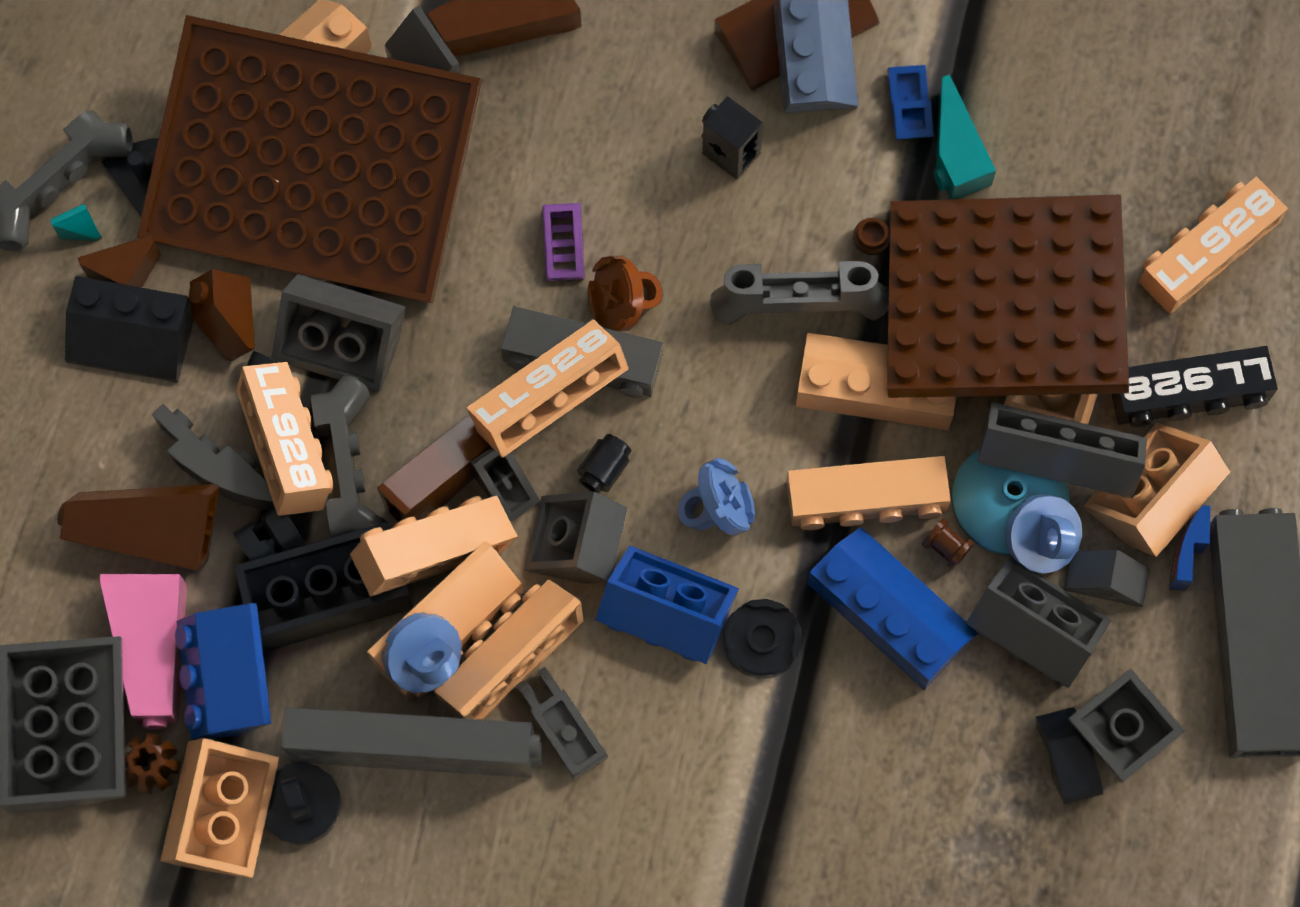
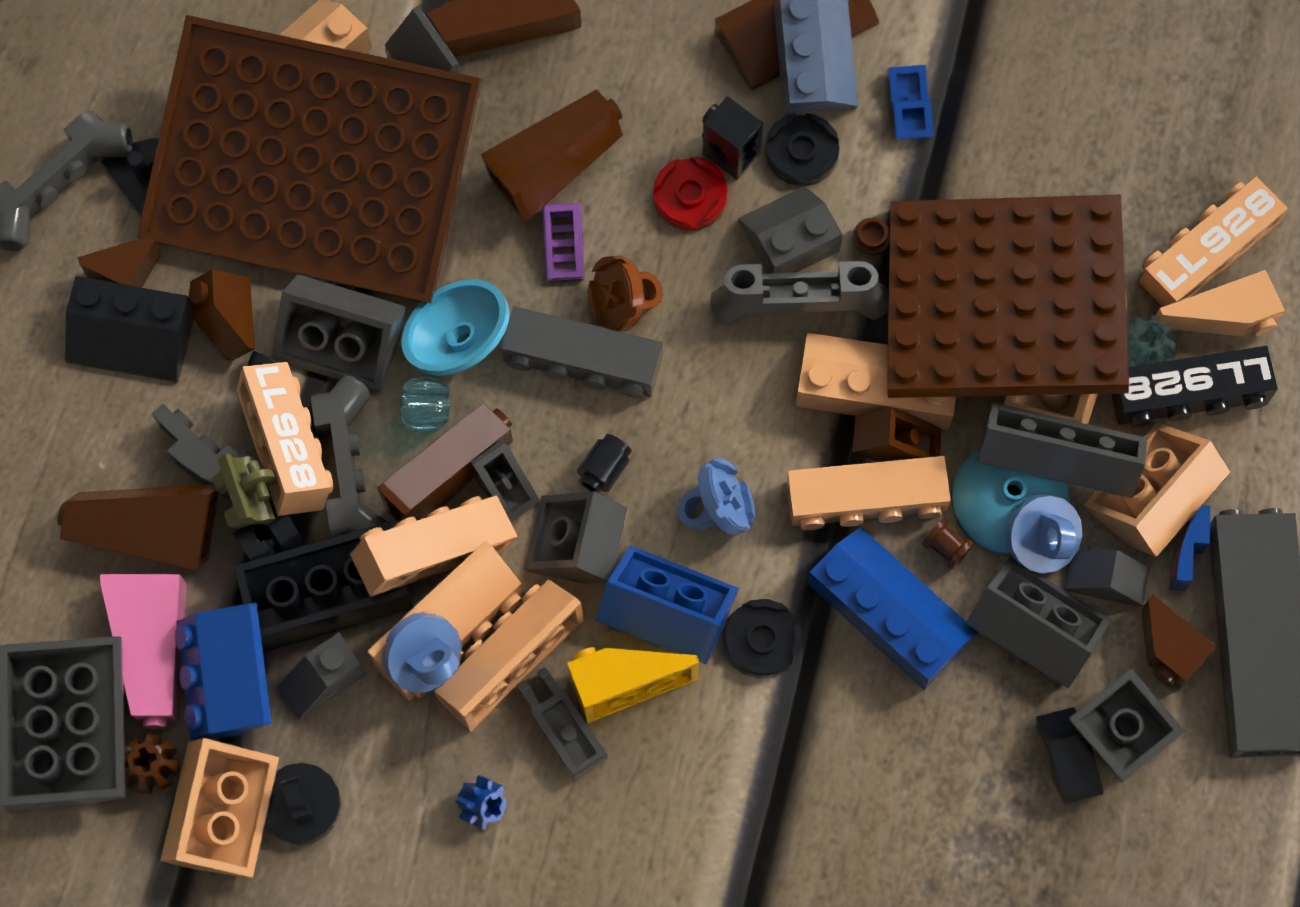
teal slope [50,204,102,241] -> none
dark grey brick [281,707,542,778] -> none
light nougat brick [466,319,629,458] -> none
teal slope [933,75,996,200] -> none
none -> olive hips [212,454,276,528]
none -> dark grey slope [277,632,366,720]
none -> clear light blue piece [400,376,450,434]
none -> medium azure dish [401,279,510,376]
none -> blue gear [455,775,508,830]
none -> reddish brown slope [480,89,623,222]
none -> yellow slope [567,647,699,724]
none -> red tile [653,157,728,231]
none -> dark grey slope [738,186,843,273]
none -> black tile [765,113,840,186]
none -> reddish brown slope [853,407,941,462]
none -> clear light blue piece [1127,315,1176,366]
none -> reddish brown slope [1141,595,1216,690]
none -> light nougat slope [1153,270,1285,336]

